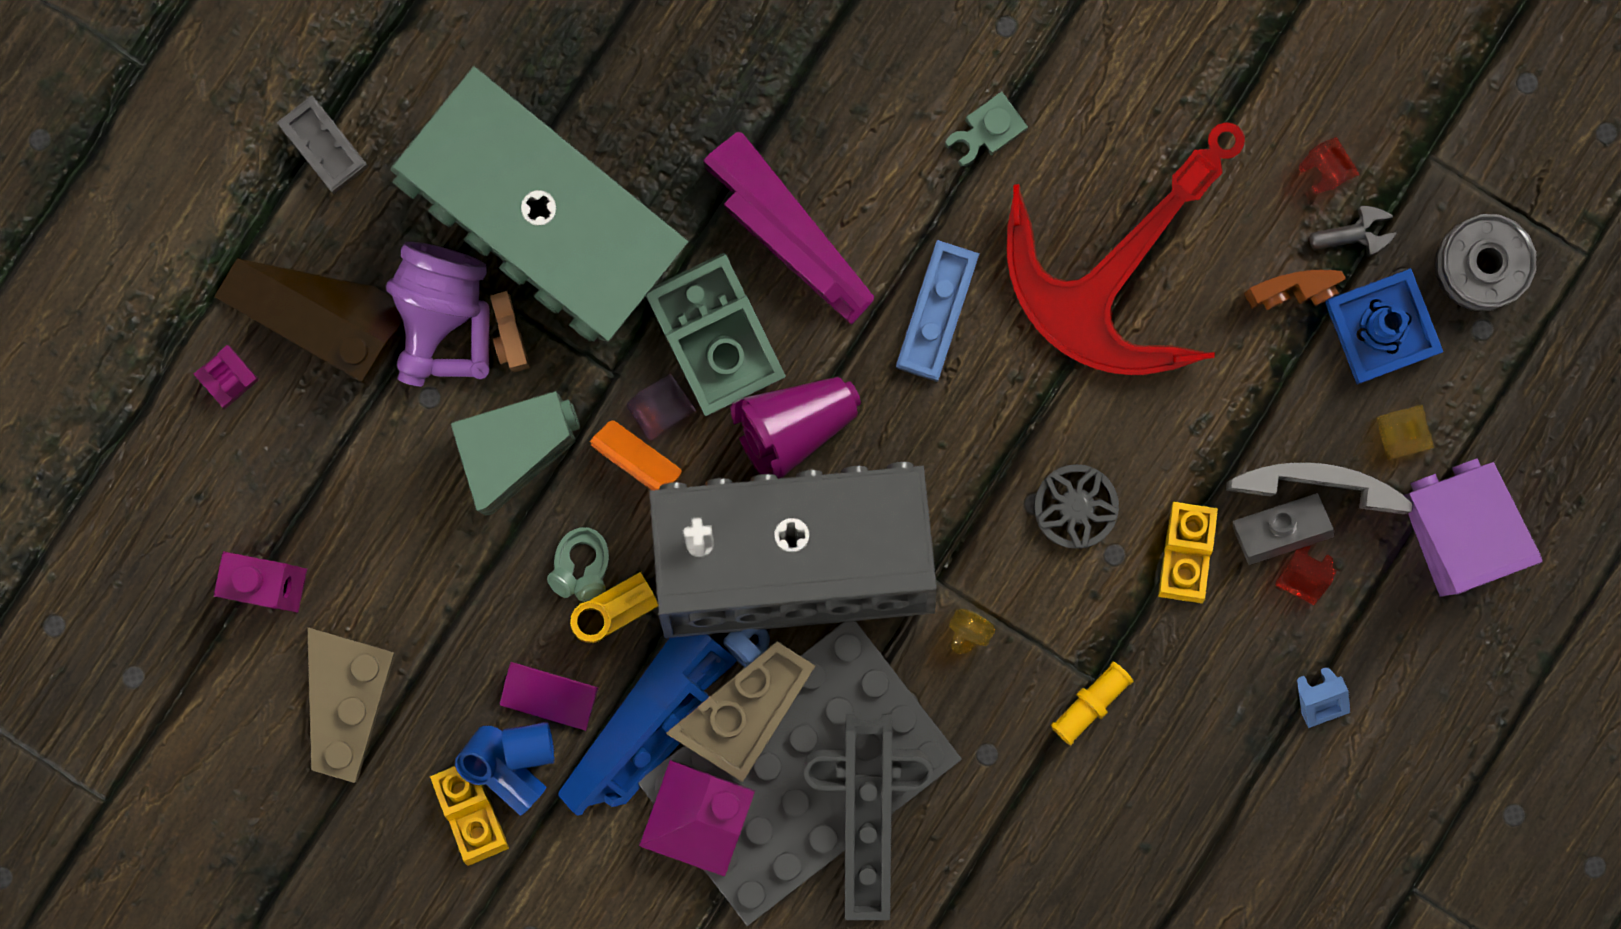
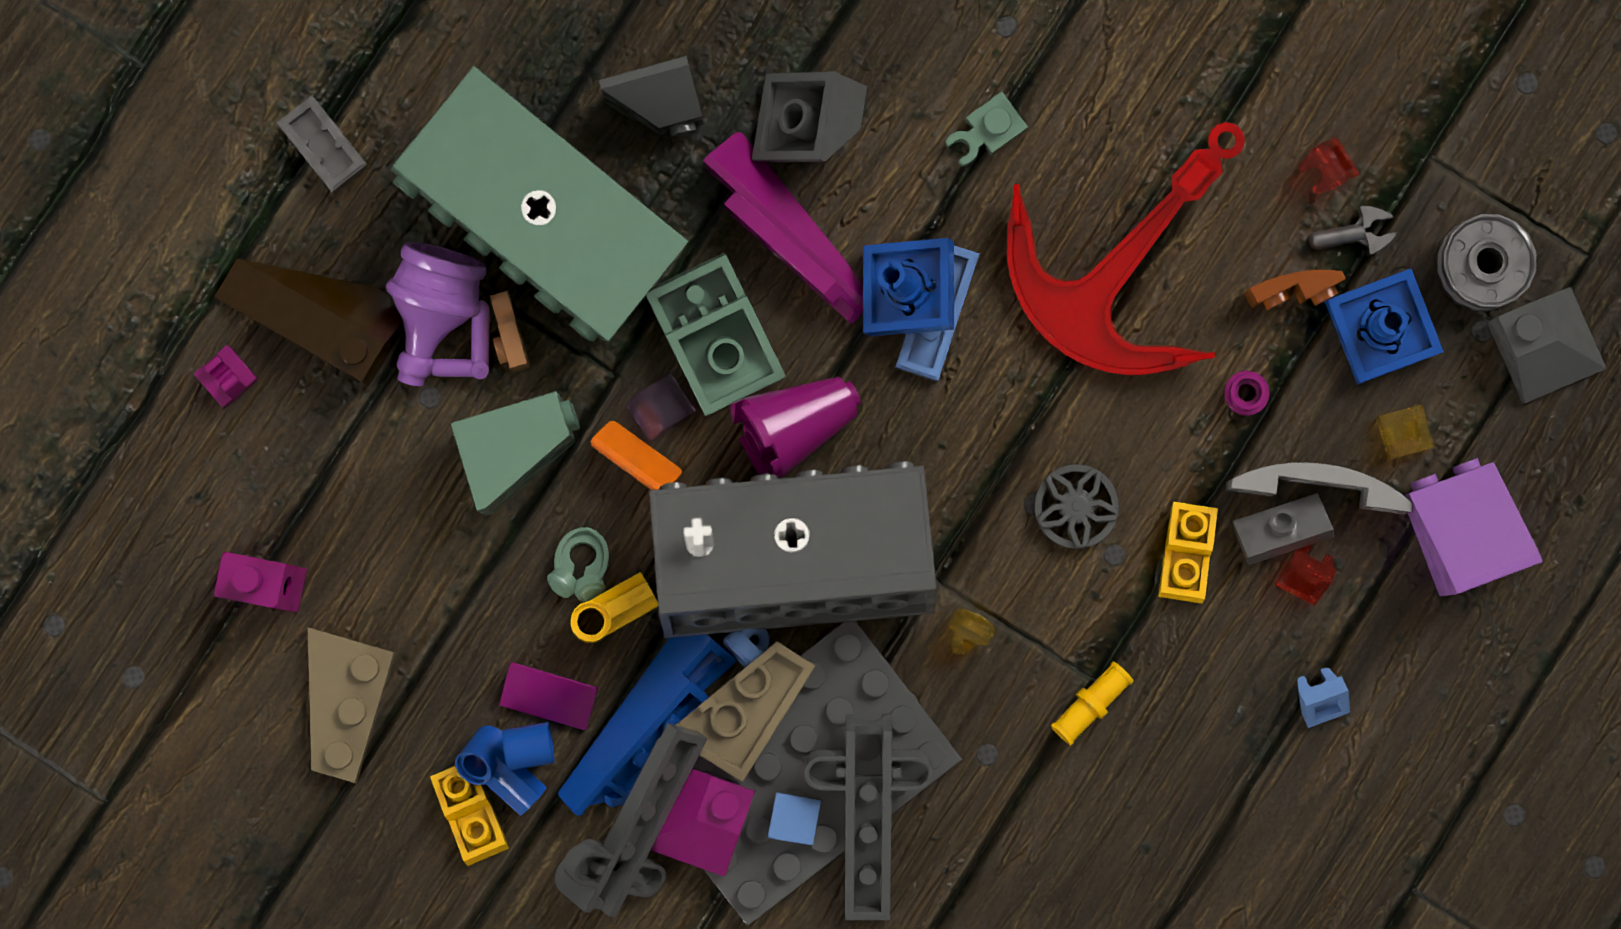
none -> dark grey piece [555,723,708,918]
none -> dark grey slope [599,56,704,138]
none -> dark grey slope [752,71,867,162]
none -> medium blue slope [768,792,821,845]
none -> blue plate [863,238,954,337]
none -> magenta plate [1224,371,1269,416]
none -> dark grey slope [1487,287,1607,404]

